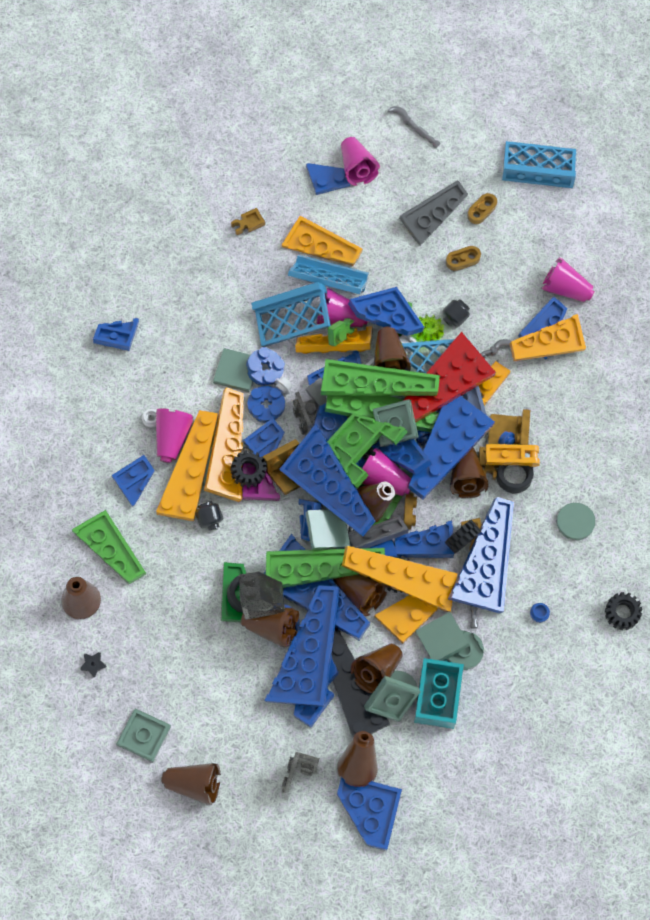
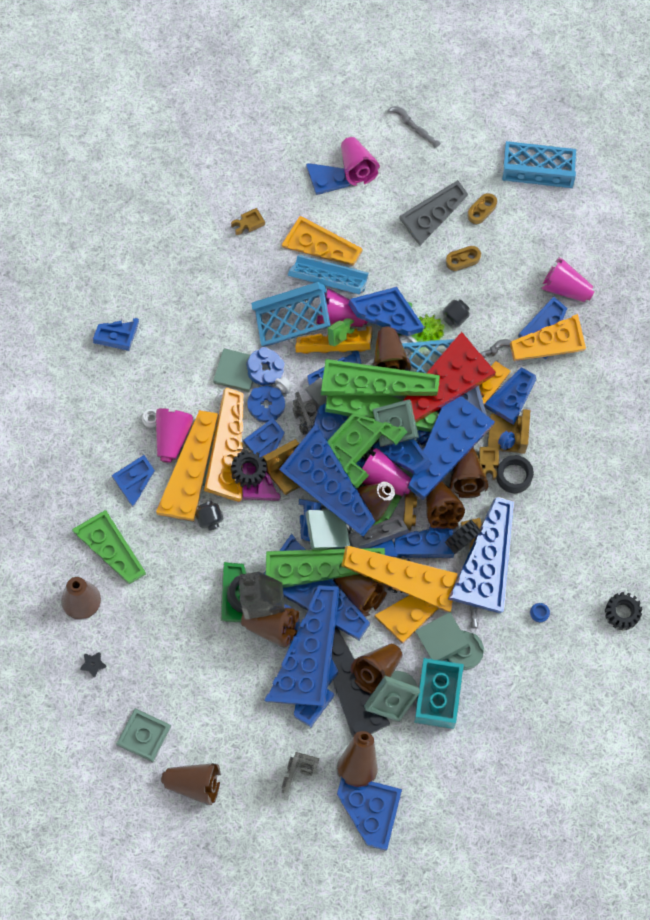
light orange plate [485,444,540,467] -> none
sand green tile [557,502,595,540] -> none
none -> reddish brown cone [426,481,465,529]
none -> blue wing [485,367,537,425]

